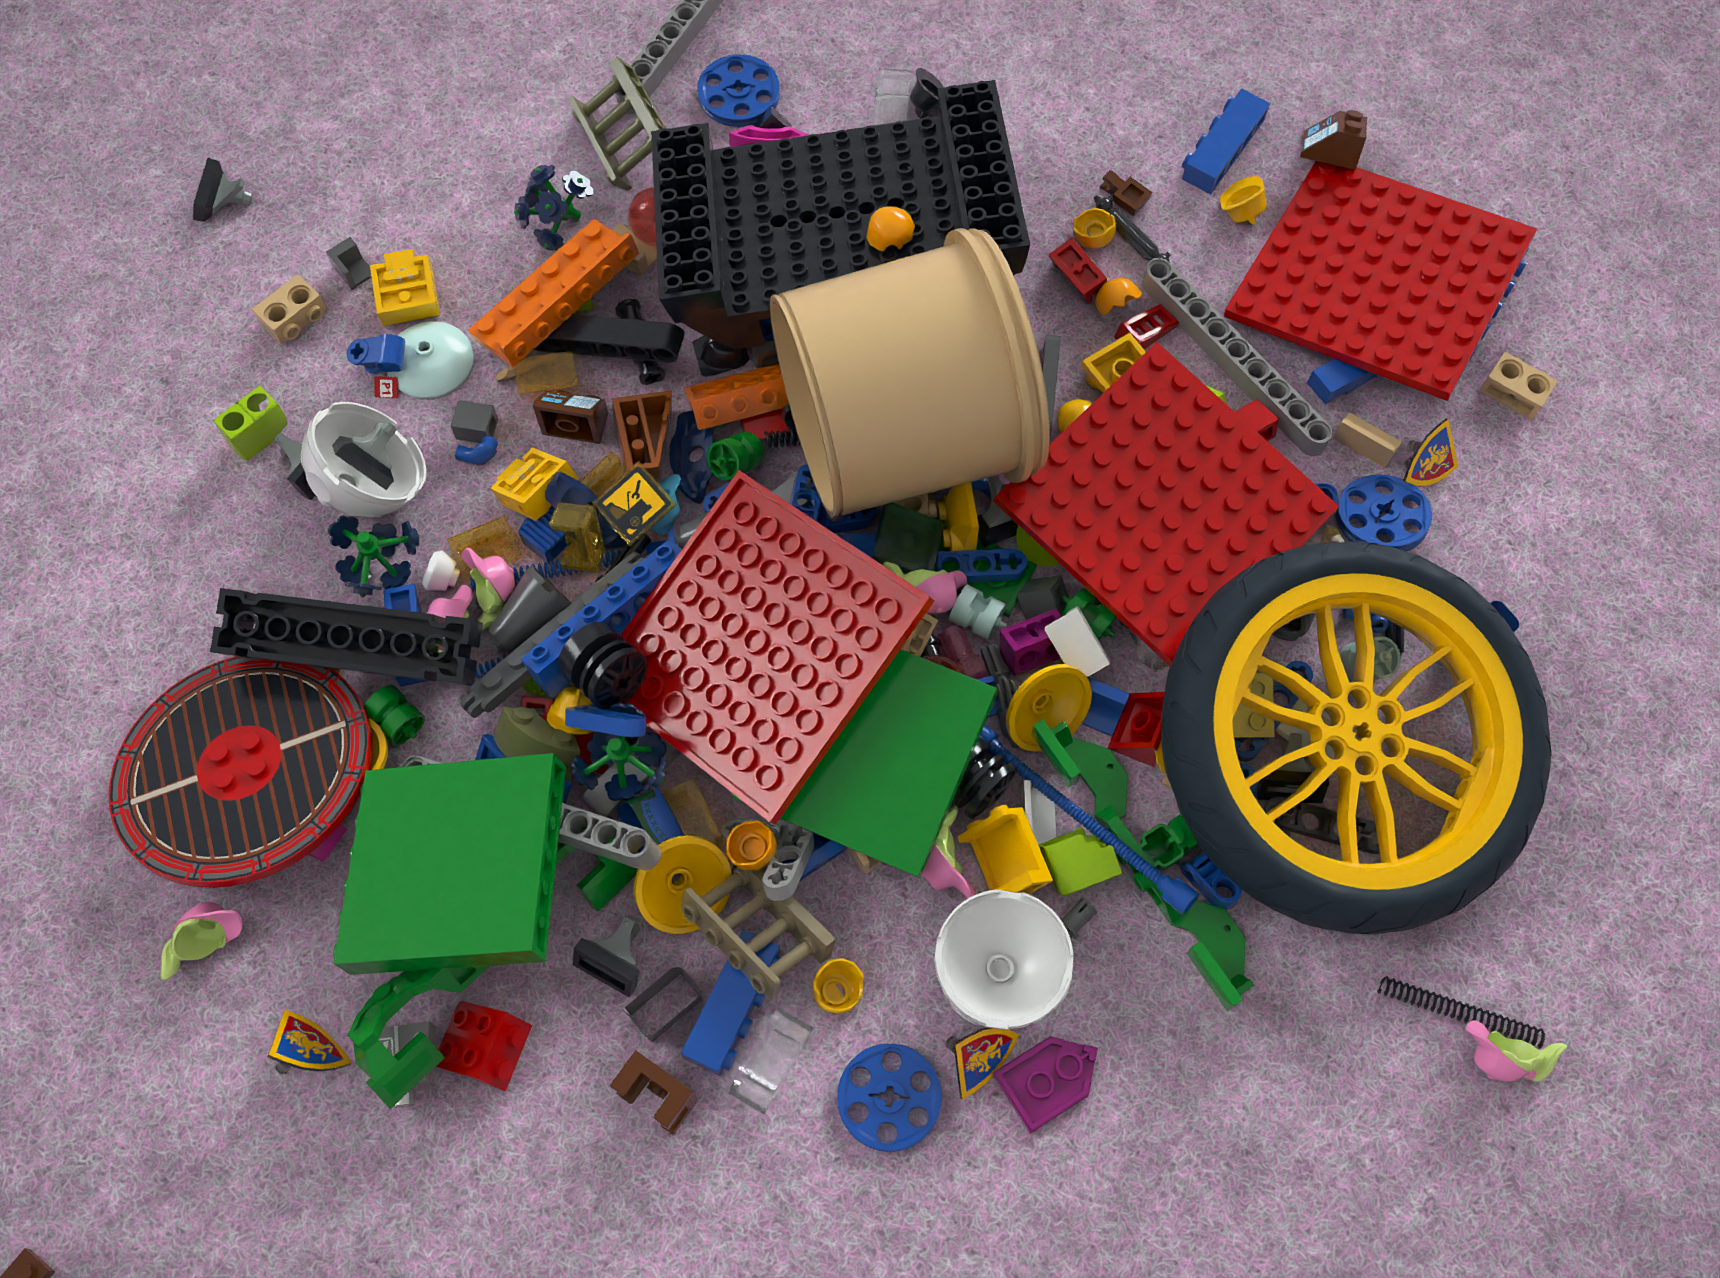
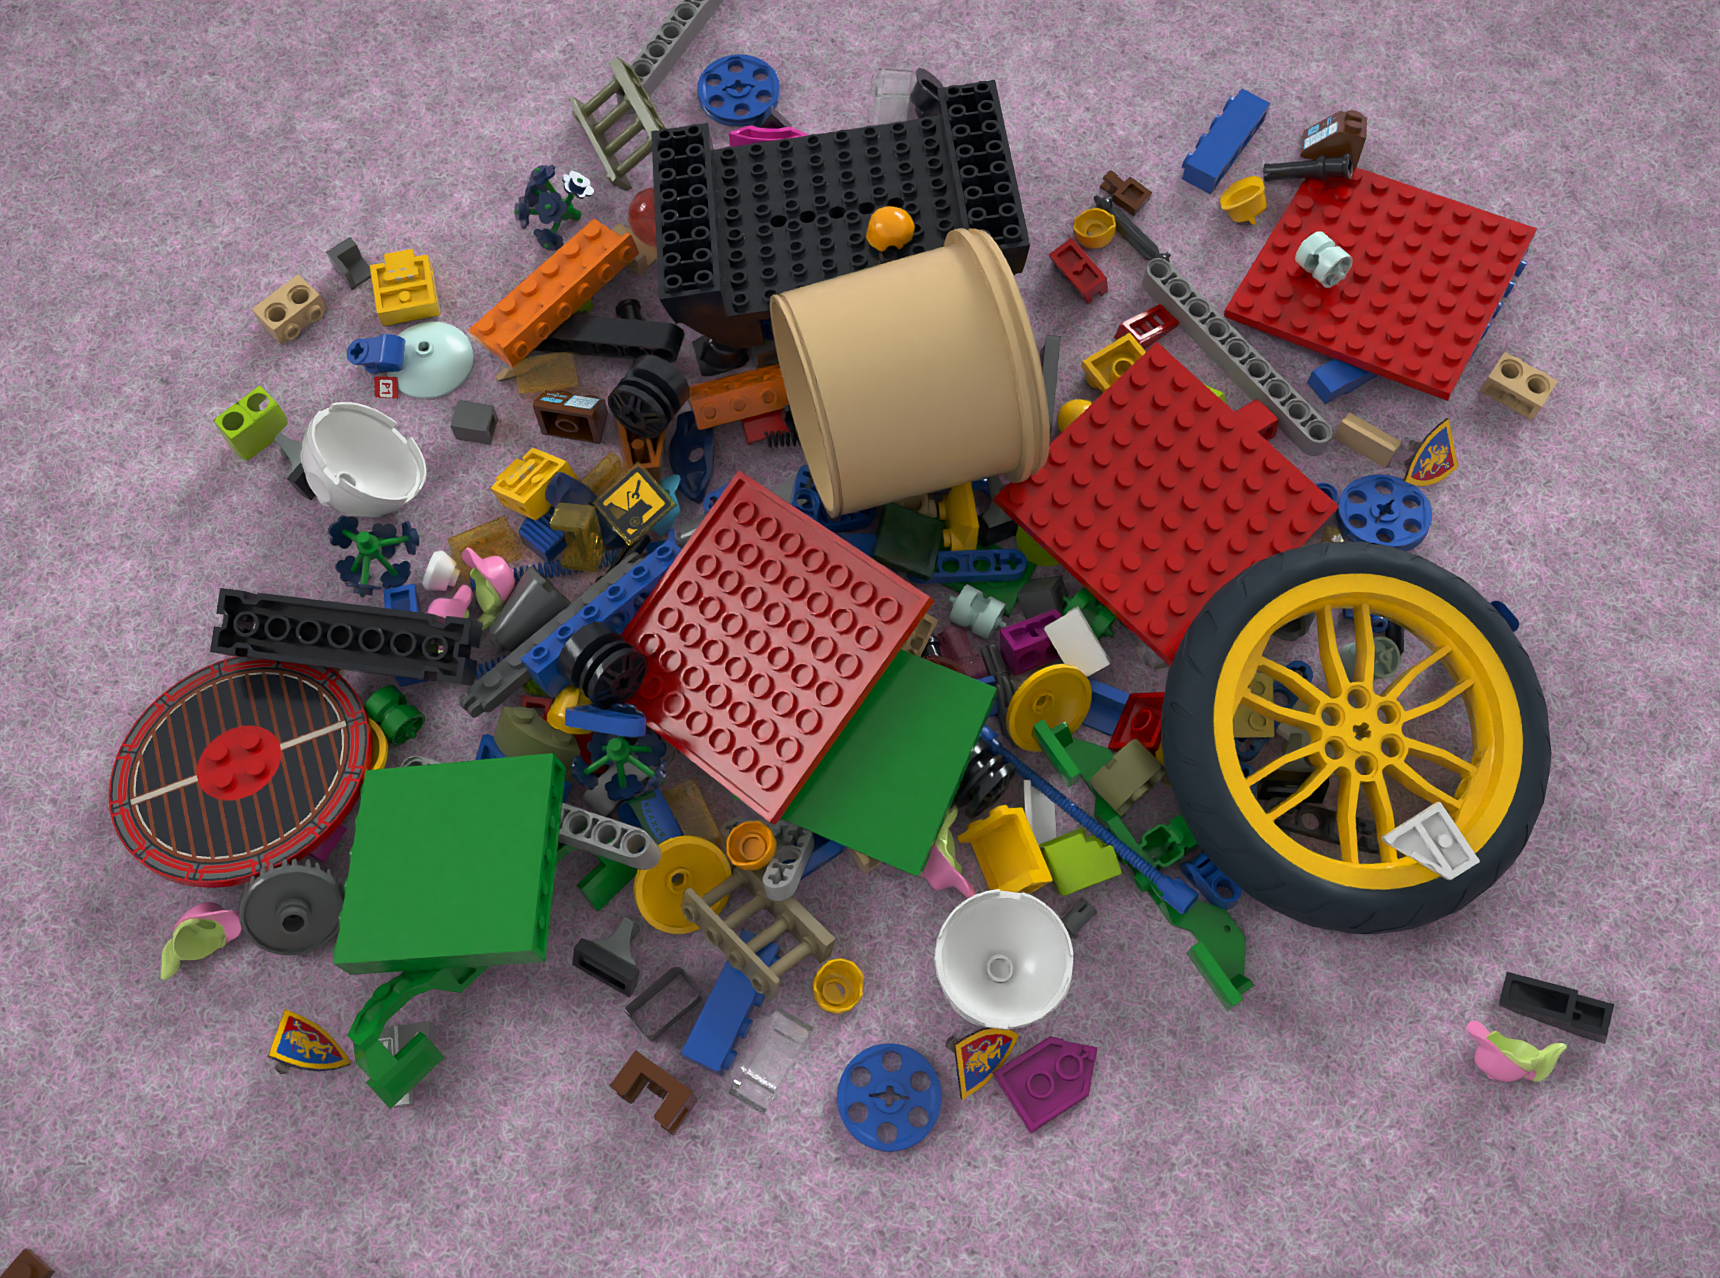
piece [193,158,252,221] -> none
piece [332,421,397,490] -> none
red bracket [436,1001,532,1091] -> none
blue arm [455,436,498,465] -> none
green wheel [707,431,764,480] -> none
bright pink hair [883,562,967,614] -> none
light orange hair [1095,277,1142,316] -> none
black piece [1377,976,1545,1049] -> none
none -> dark grey wheel [239,859,345,955]
none -> black wheel [608,355,690,439]
none -> olive brick [1089,739,1166,816]
none -> black pin [1263,153,1353,182]
none -> light aqua wheel [1295,231,1353,288]
none -> white wing [1381,802,1480,880]
none -> black slope [1499,972,1614,1044]

